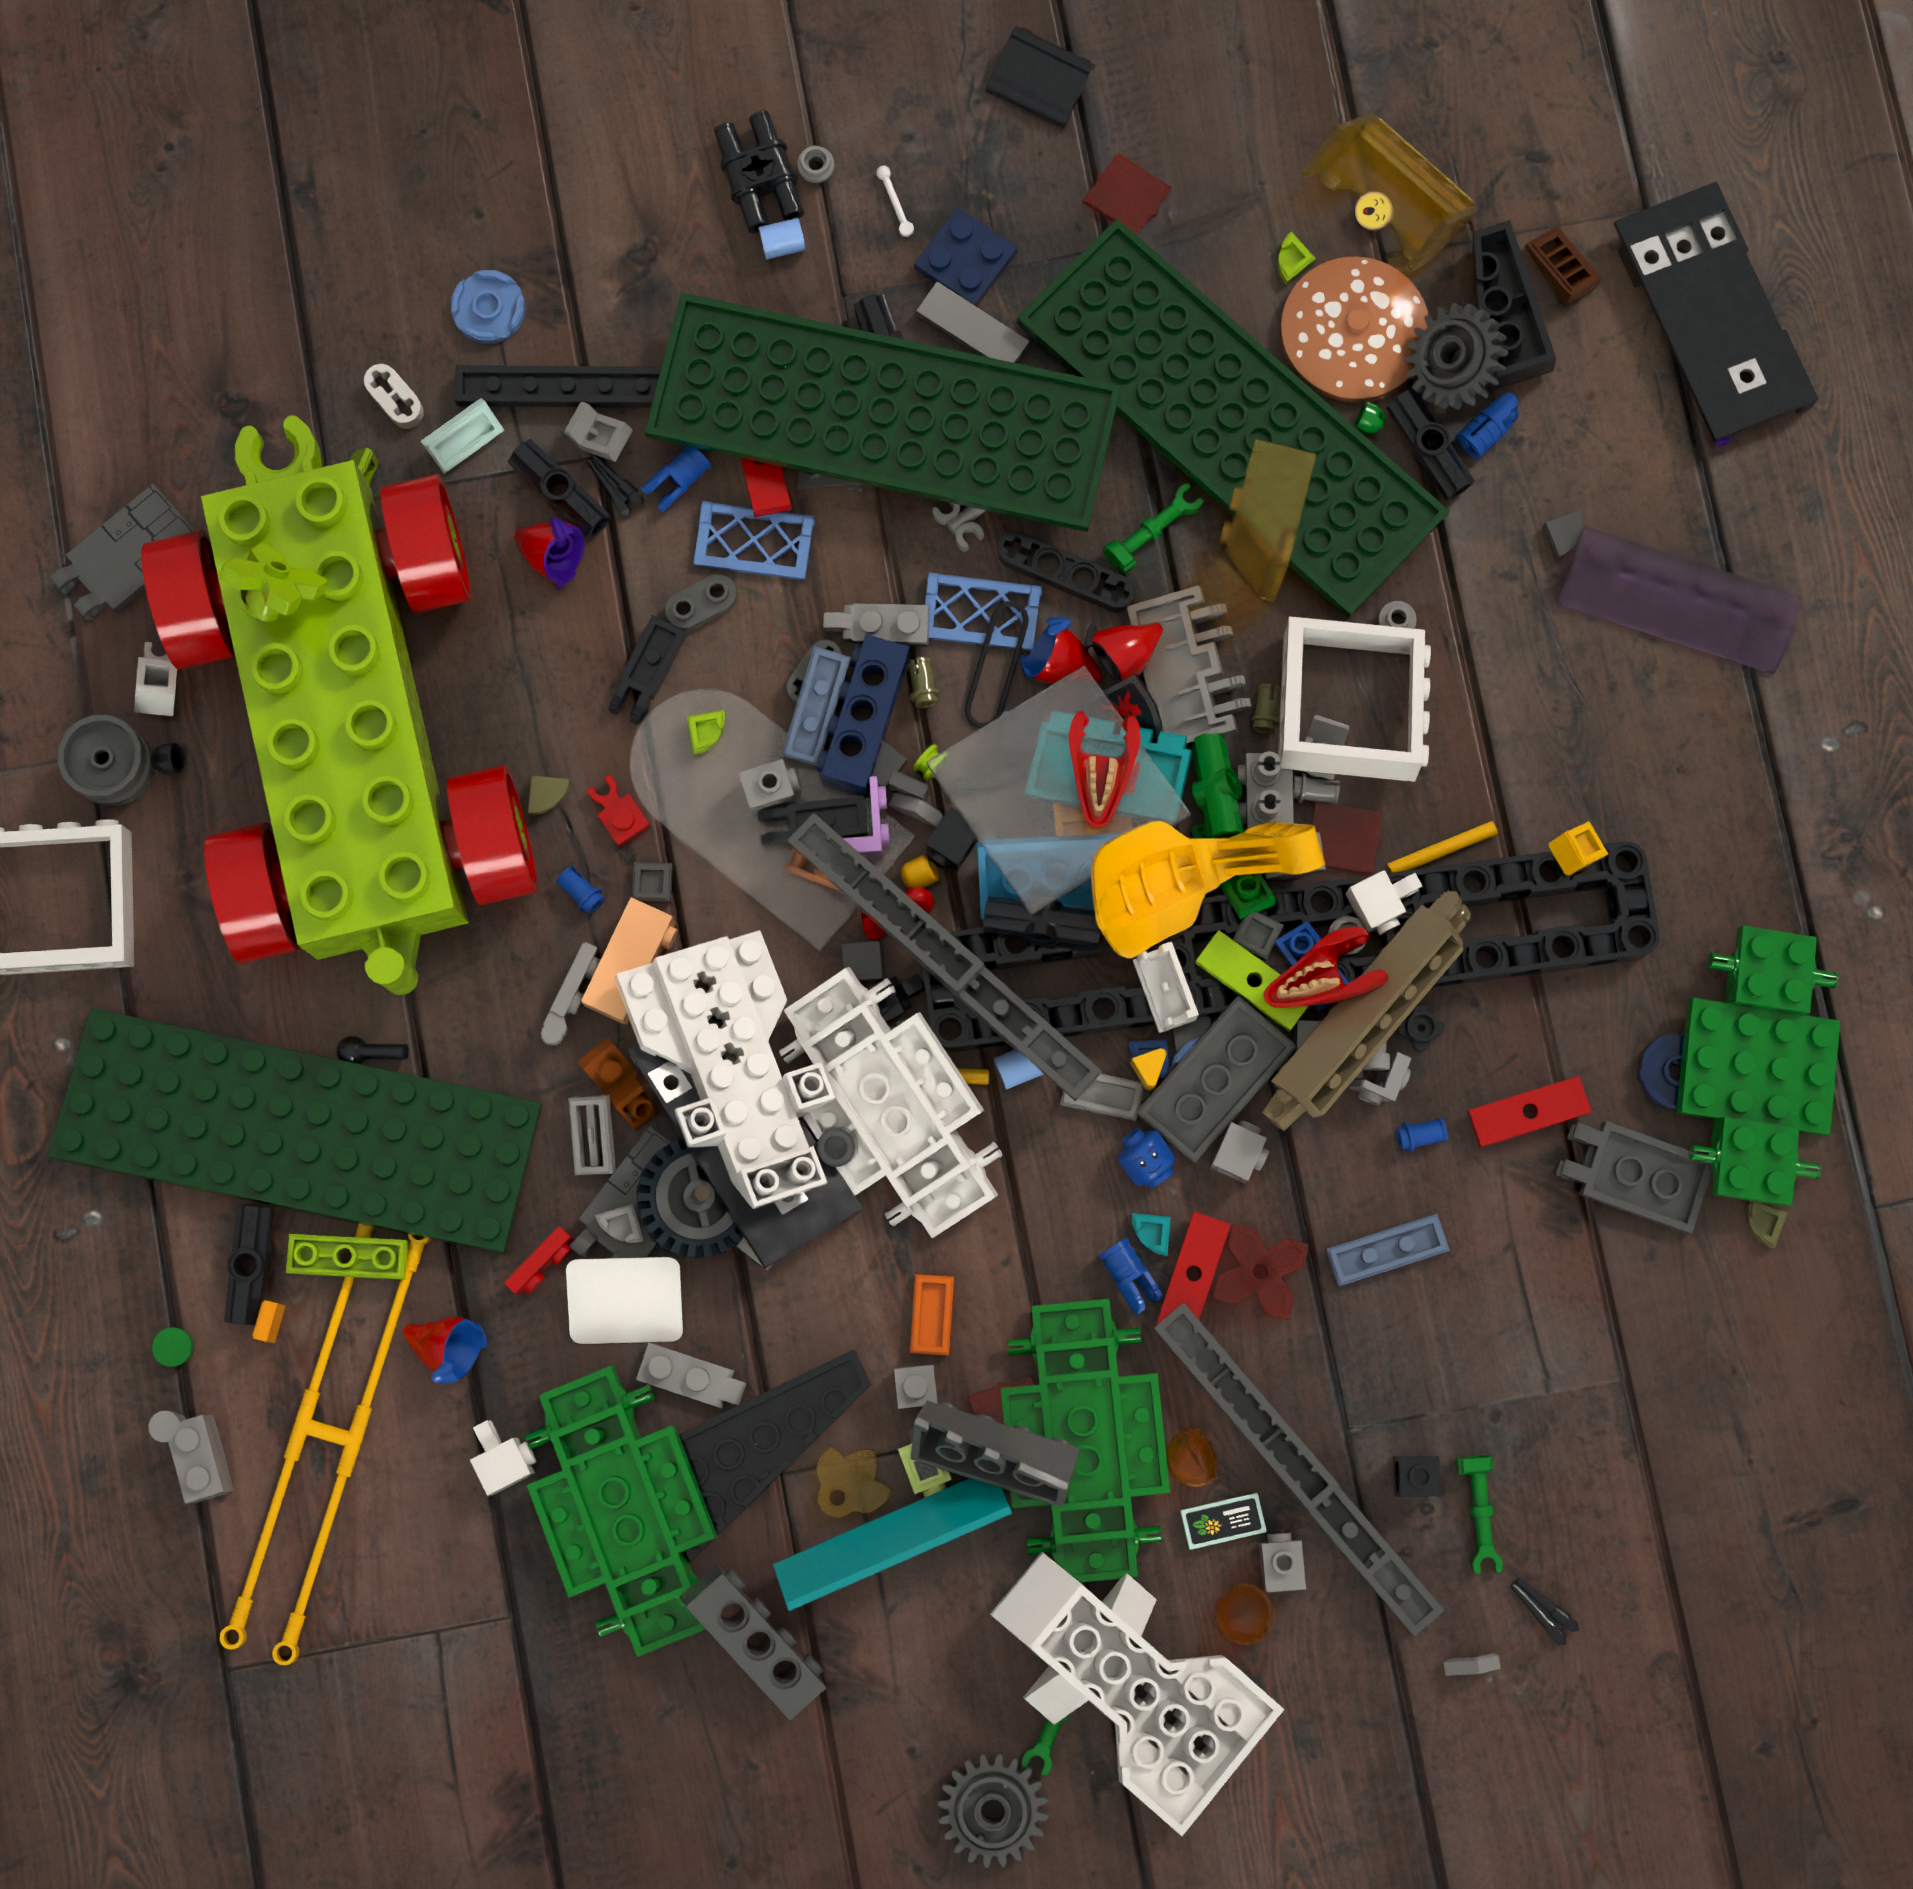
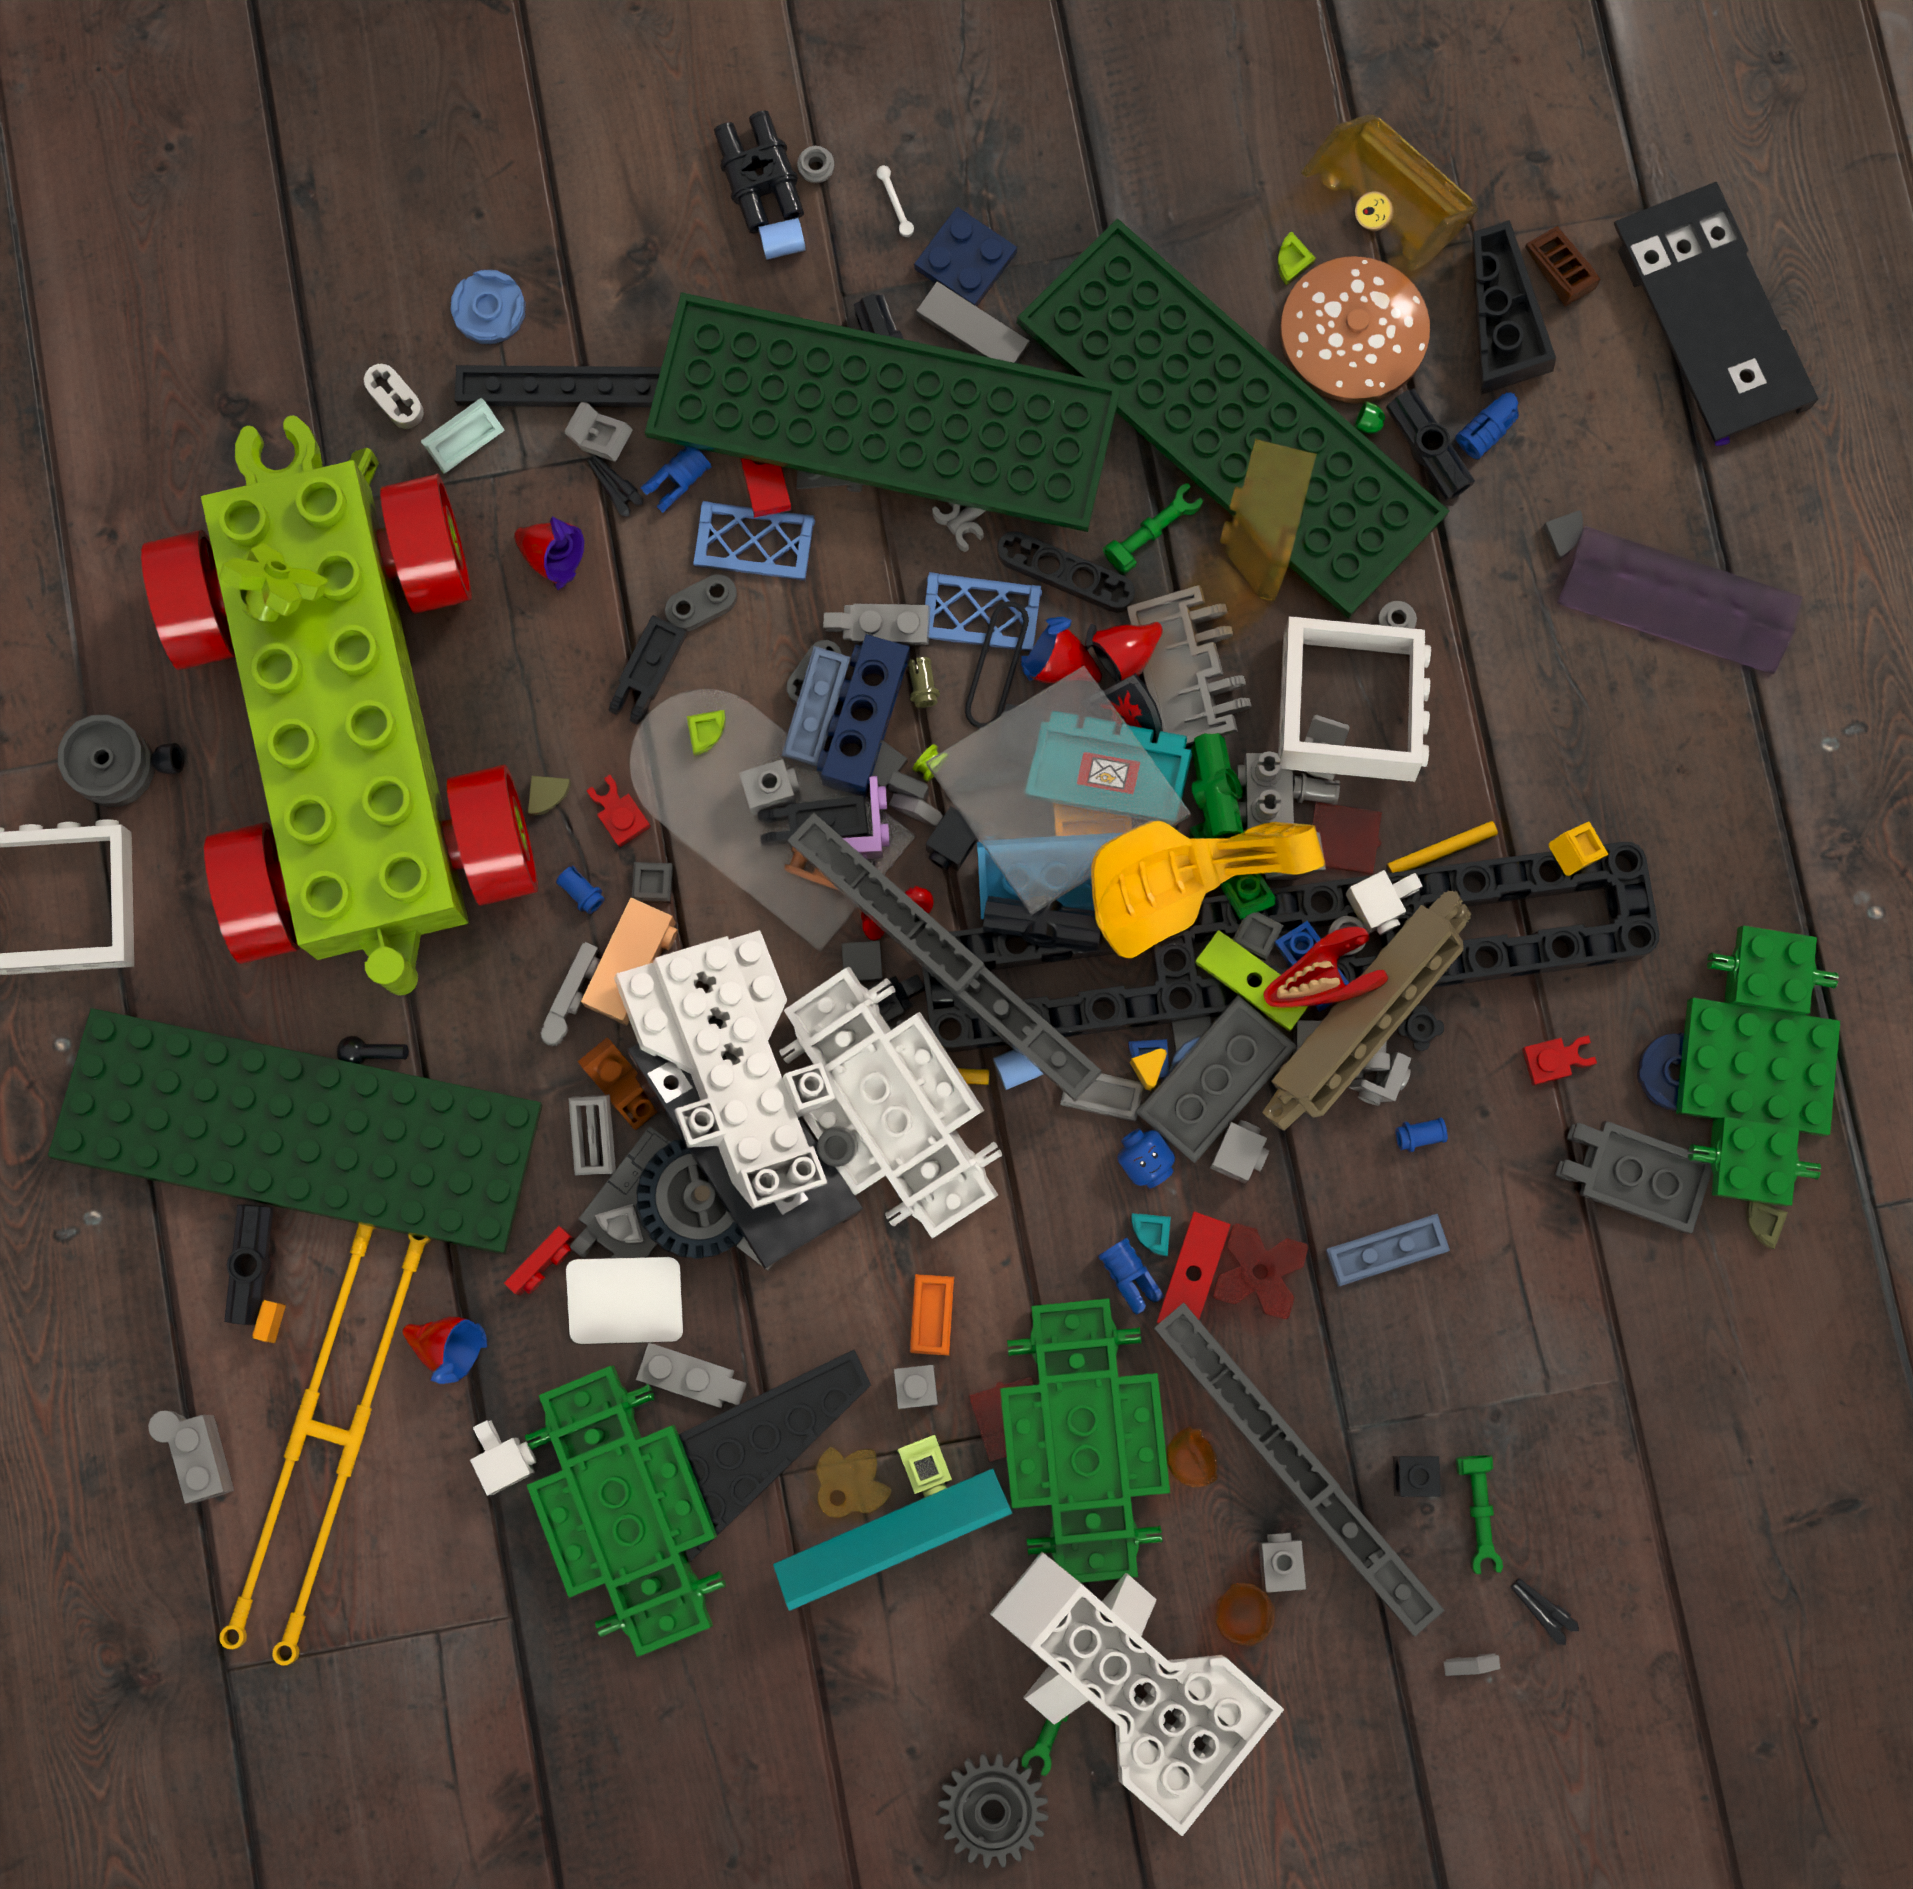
dark grey tile [50,484,195,622] -> none
white brick [134,642,177,716] -> none
green tile [152,1327,195,1367] -> none
lime tile [286,1234,409,1280] -> none
black piece [508,439,611,540] -> none
dark grey brick [681,1563,826,1720] -> none
yellow piece [901,854,940,889] -> none
dark grey wedge [911,1400,1080,1507] -> none
black piece [986,26,1096,129] -> none
red animal [1068,711,1141,828] -> none
clear red piece [1083,153,1171,236] -> none
white hinge [1133,941,1199,1033] -> none
tile [1180,1493,1267,1550] -> none
olive pin [1250,683,1281,734] -> none
dark grey gear [1405,303,1508,410] -> none
red tile [1467,1076,1592,1148] -> none
none -> red plate [1522,1035,1597,1086]

